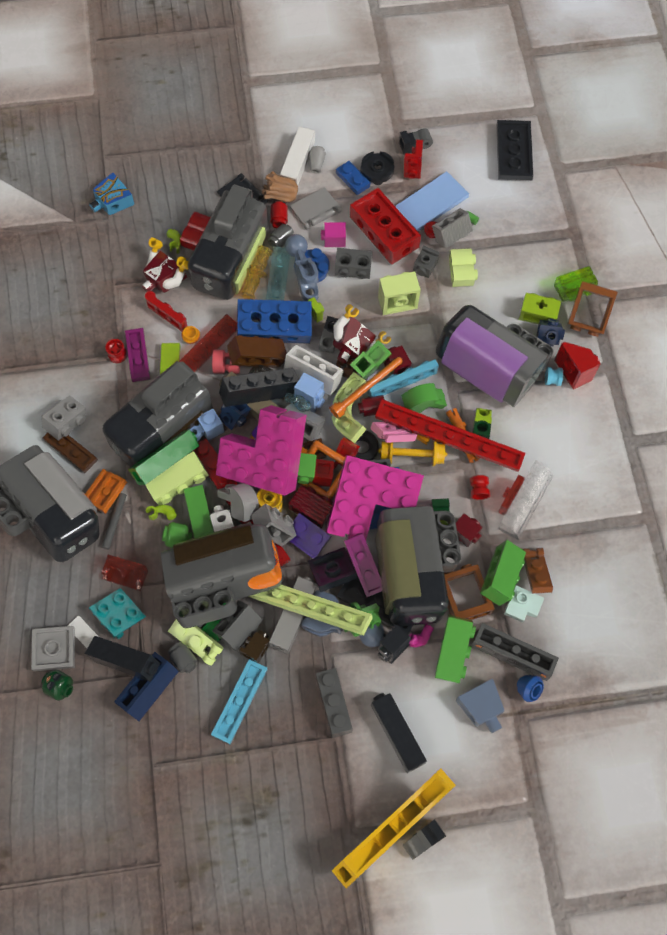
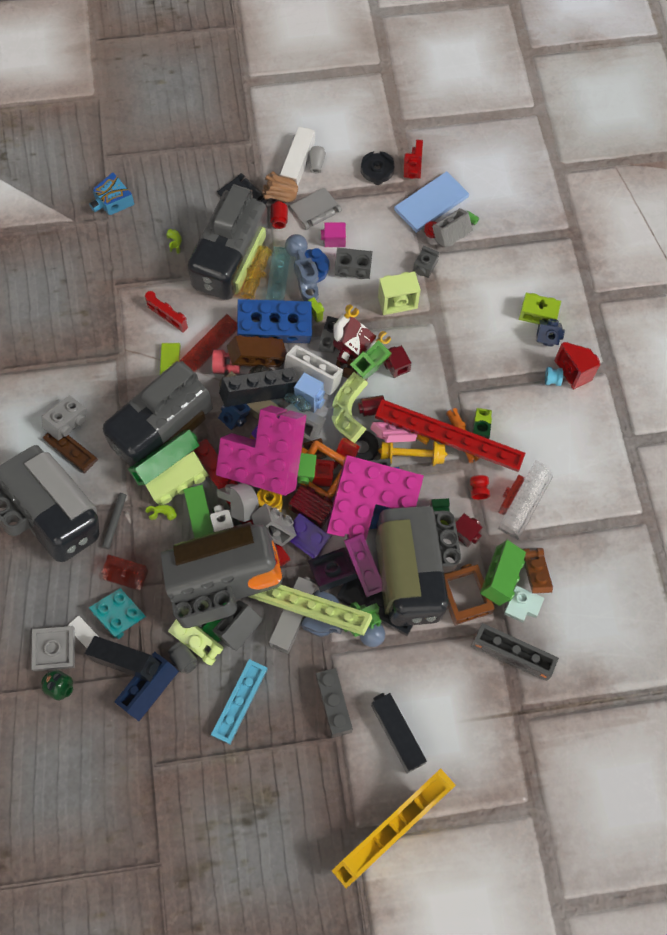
orange plate [85,469,127,514] -> none
red wheel [105,339,127,364] -> none
magenta plate [125,328,151,382] -> none
torso [142,237,188,293] -> none
bright green head [162,522,192,548] -> none
red brick [180,212,211,250] -> none
light orange plate [182,326,200,344] -> none
light blue brick [190,409,224,441] -> none
dark brown brick [239,630,270,663] -> none
dark grey brick [268,224,294,249] -> none
orange piece [329,357,402,419] -> none
blue plate [336,161,371,195] -> none
red brick [350,188,421,265] -> none
medium azure plate [368,359,439,397] -> none
black brick [378,625,411,664] -> none
leg [399,128,433,154] -> none
bright green brick [401,383,447,413] -> none
leg [403,819,446,860] -> none
dark pink arm [409,624,434,648] -> none
bright green brick [435,615,476,684] -> none
piece [436,305,553,407] -> none
yellowish green brick [449,248,478,287] -> none
sand blue torso [456,679,504,734] -> none
black plate [496,120,533,181] -> none
blue cone [517,675,544,702] -> none
clear neon green brick [554,266,598,302] -> none
dark orange window [567,281,618,337] -> none

